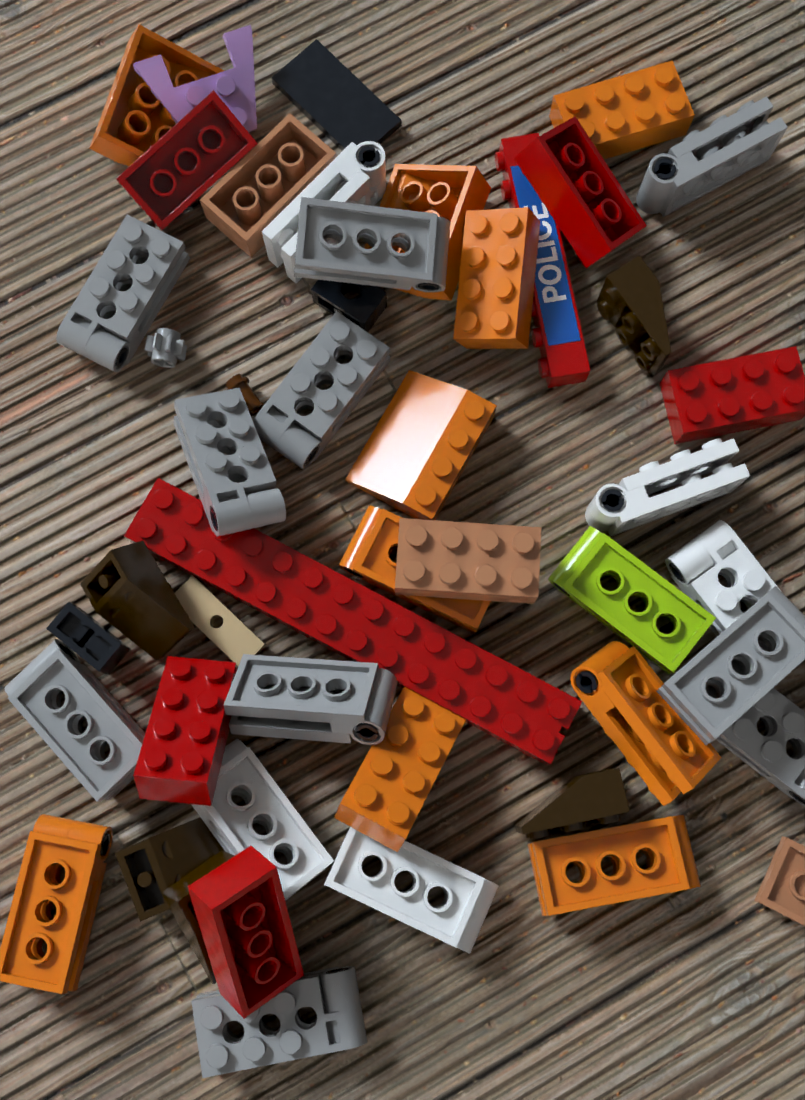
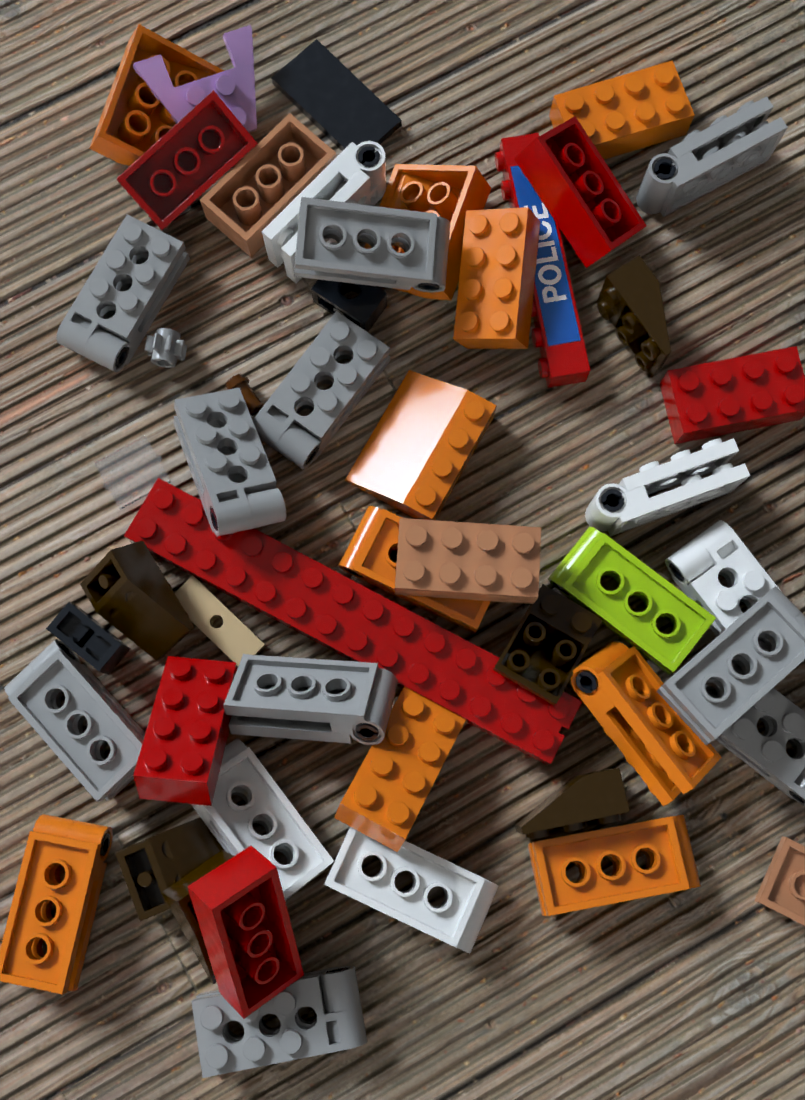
none -> clear piece [95,435,171,510]
none -> dark brown slope [493,584,603,706]

